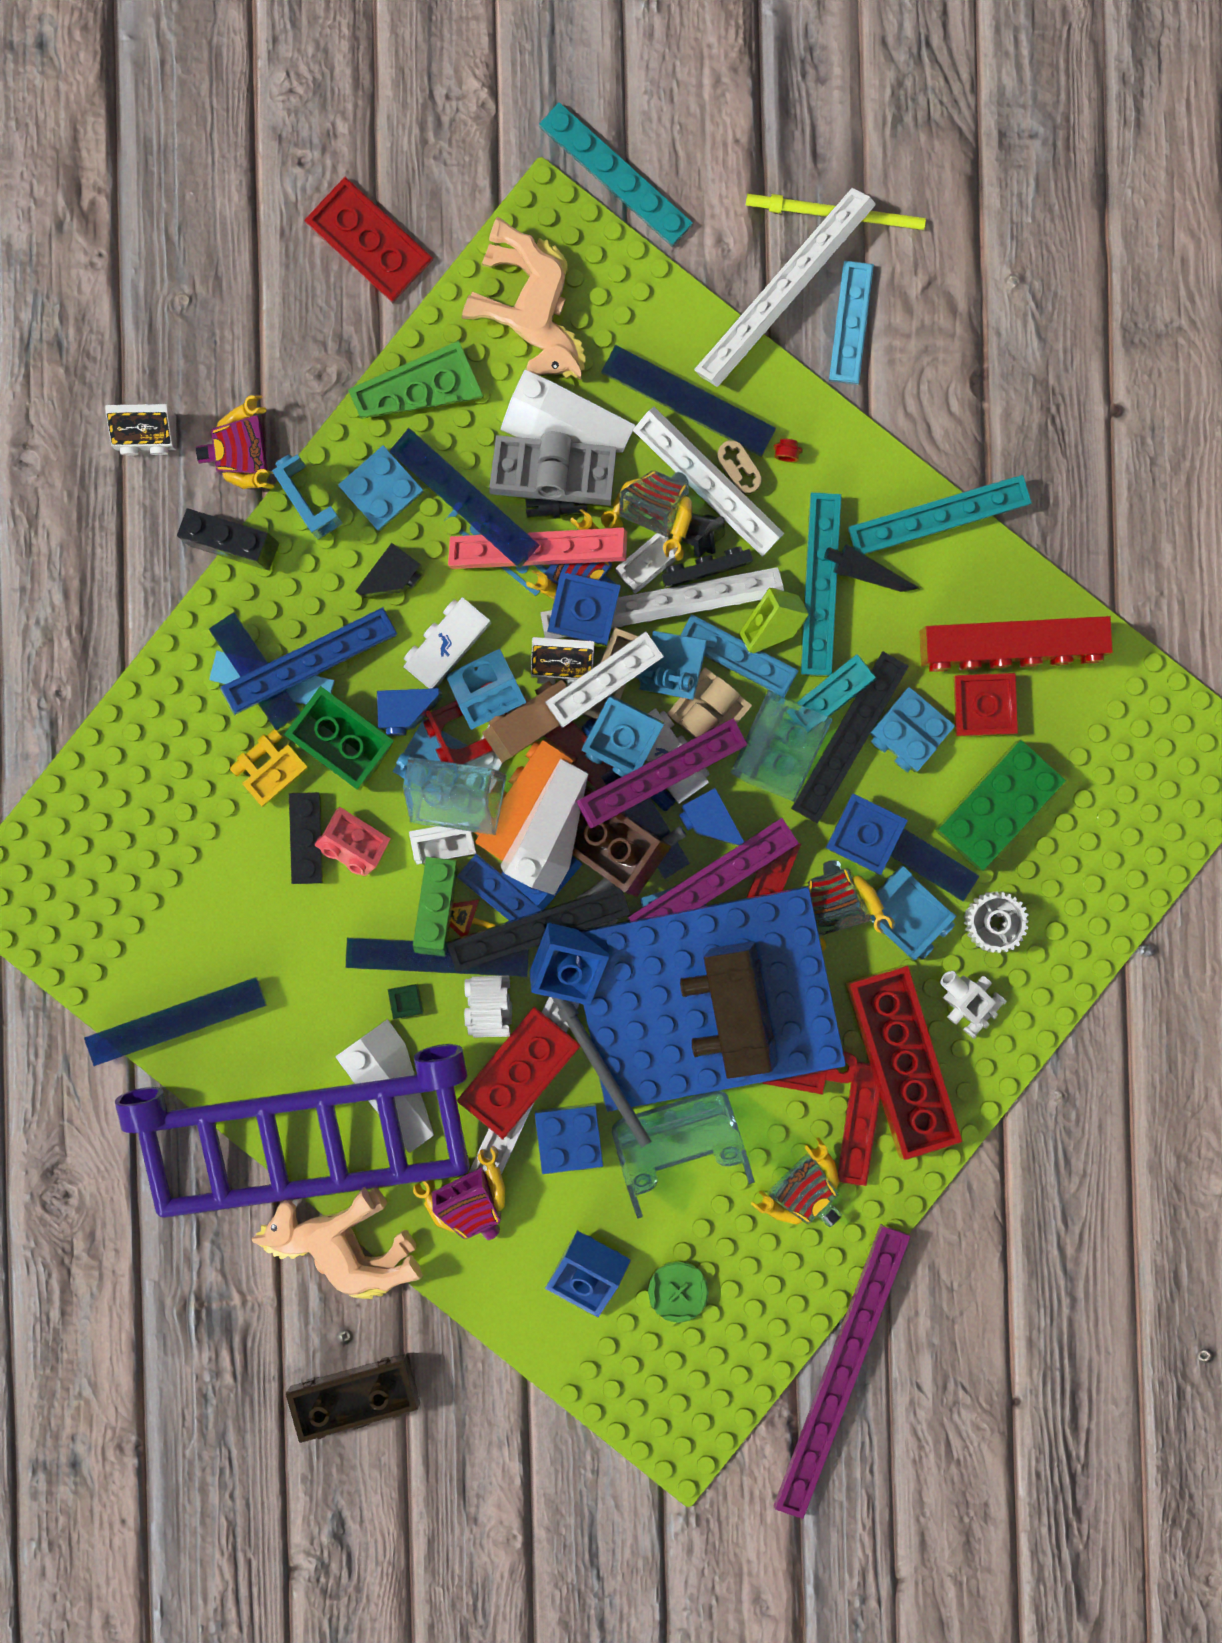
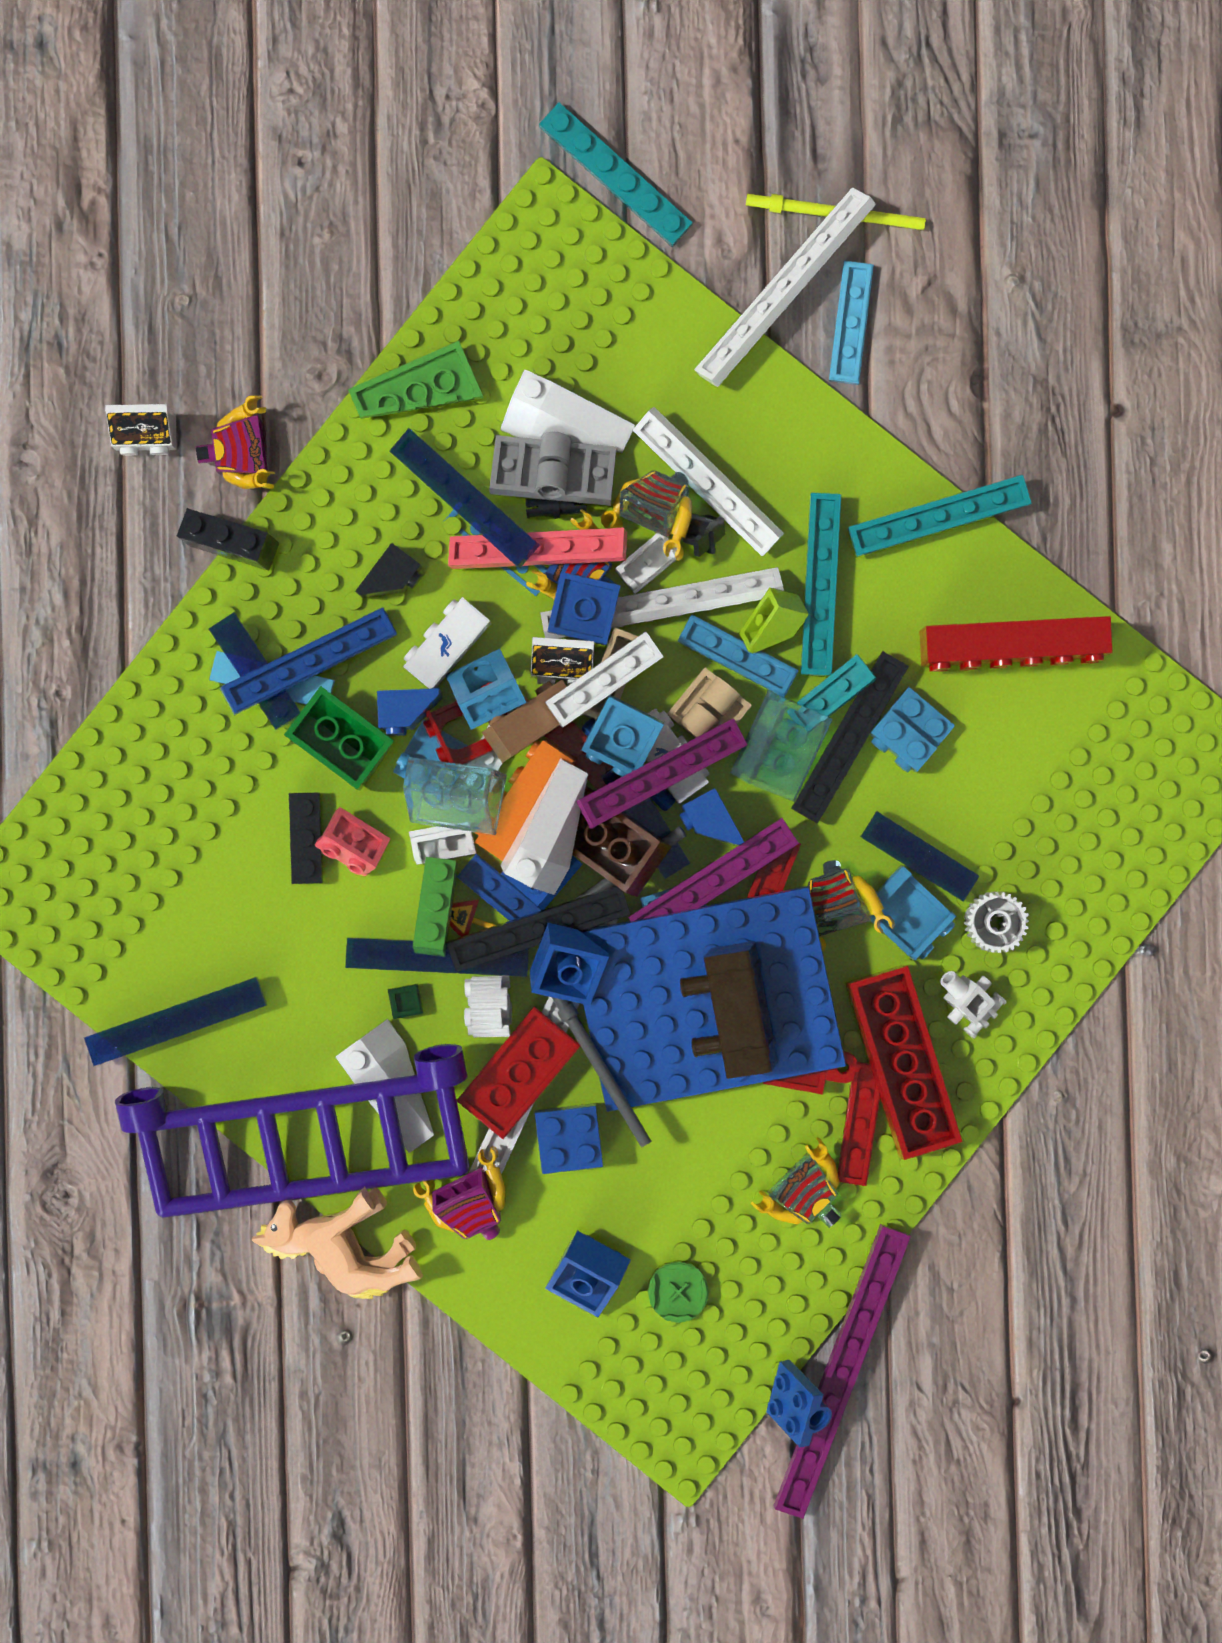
yellow plate [229,729,309,807] -> none
dark azure panel [272,454,343,539] -> none
dark brown piece [286,1353,420,1443] -> none
red tile [304,177,433,304] -> none
dark azure plate [338,445,424,531] -> none
light nougat animal [462,217,586,380] -> none
clear blue plate [601,345,776,457] -> none
clear light blue windscreen [612,1091,755,1219] -> none
dark azure hinge [635,631,708,700] -> none
black plate [661,546,753,589] -> none
tan beam [717,441,761,495] -> none
red plate [774,439,803,462] -> none
black bar [824,544,920,592] -> none
blue plate [825,793,908,875] -> none
green brick [935,740,1066,871] -> none
red plate [953,673,1018,736] -> none
none -> blue plate [766,1360,832,1447]

